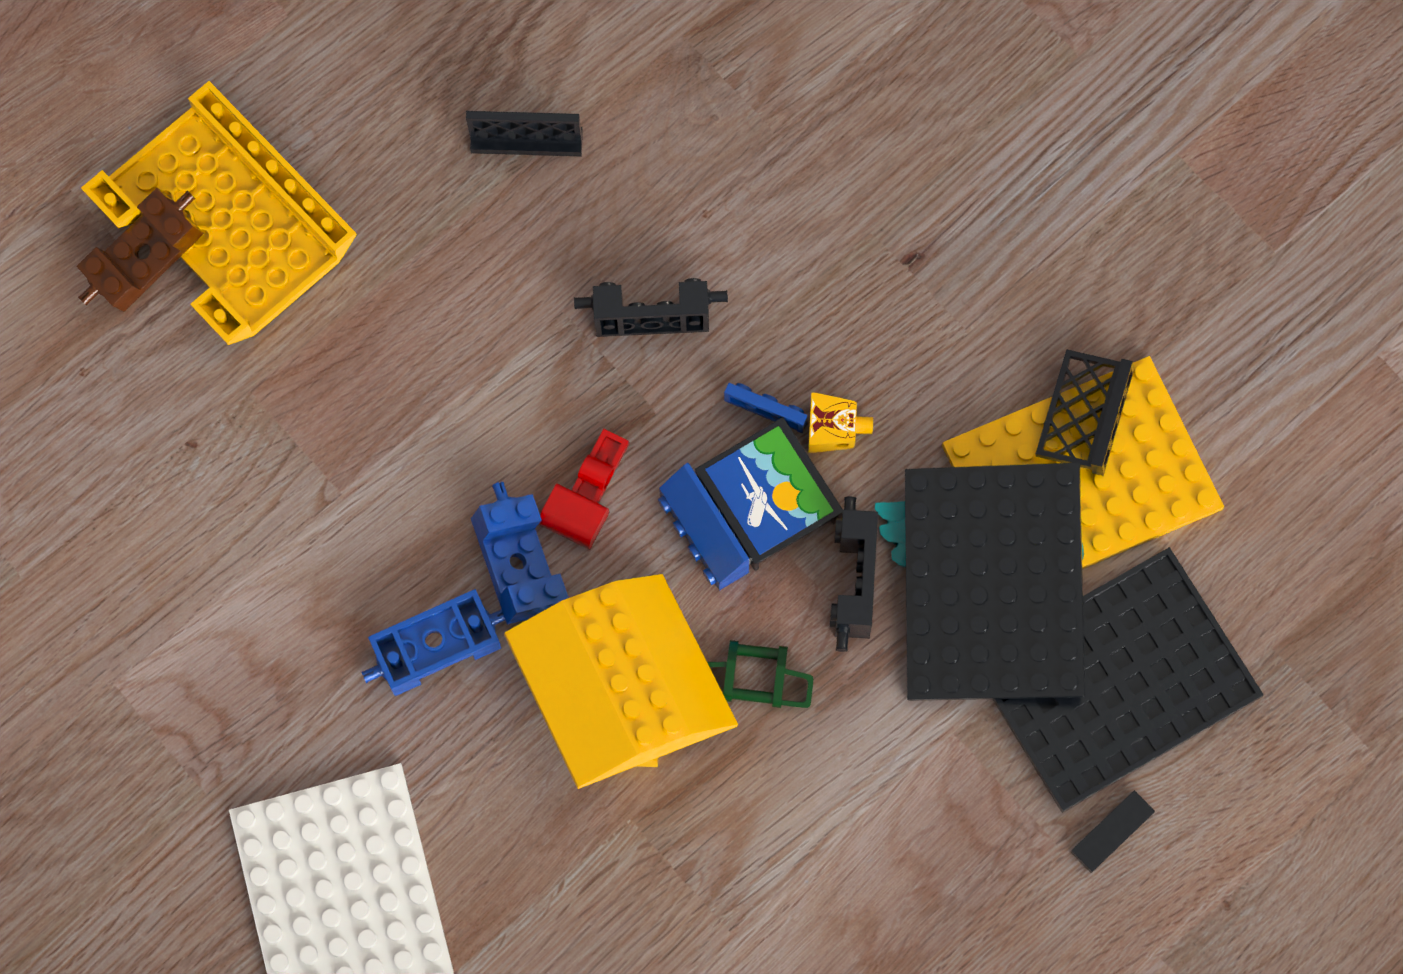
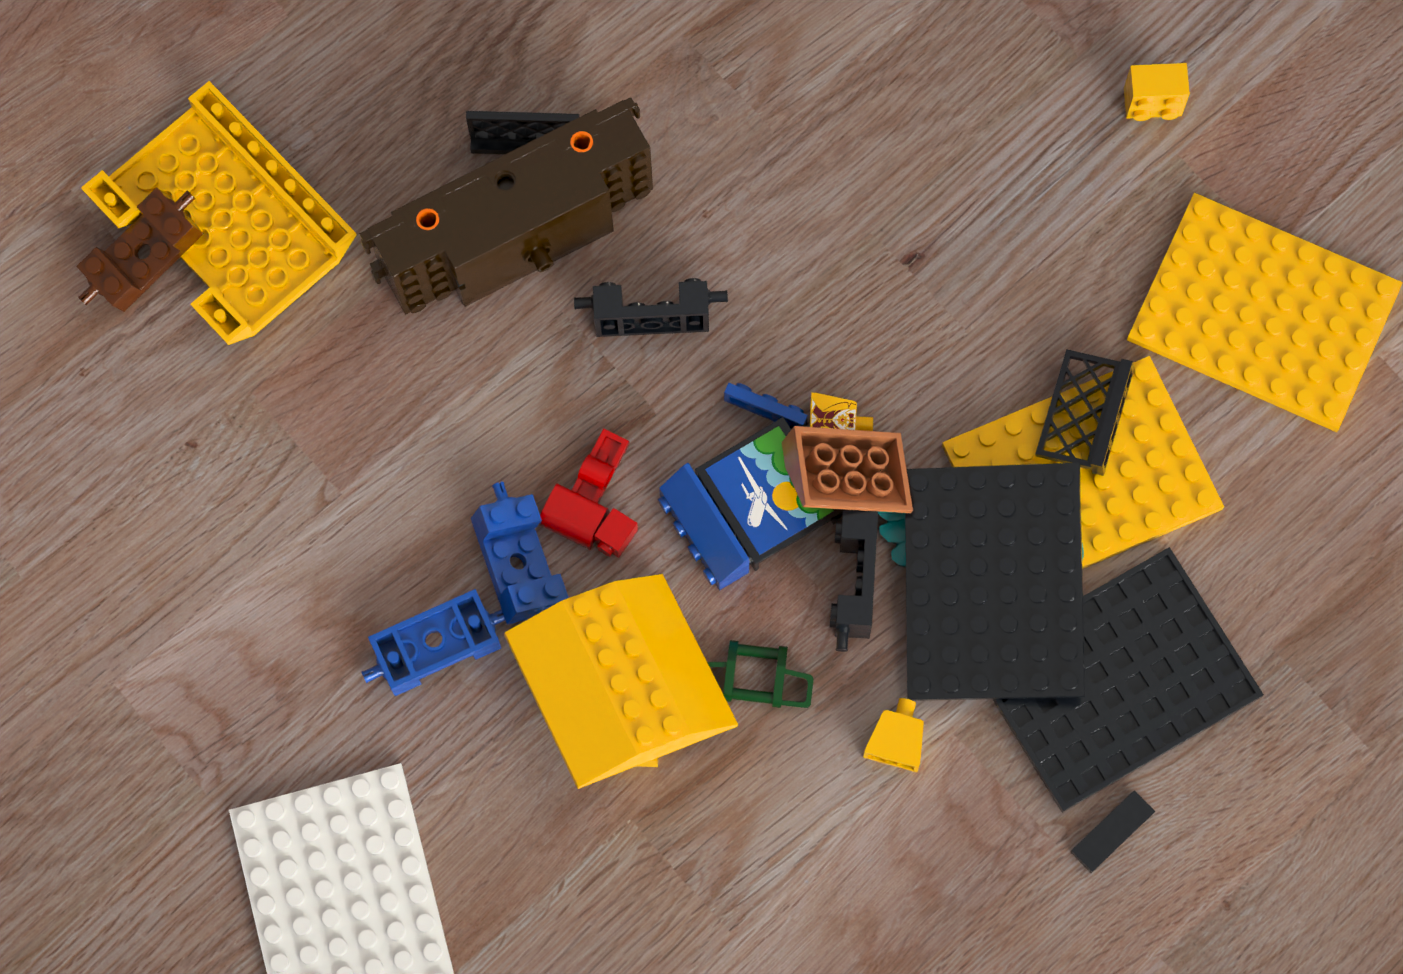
none -> dark brown piece [359,97,653,315]
none -> red brick [594,508,638,558]
none -> nougat slope [782,426,913,513]
none -> yellow torso [863,698,924,772]
none -> yellow brick [1124,63,1190,121]
none -> yellow plate [1127,193,1403,432]

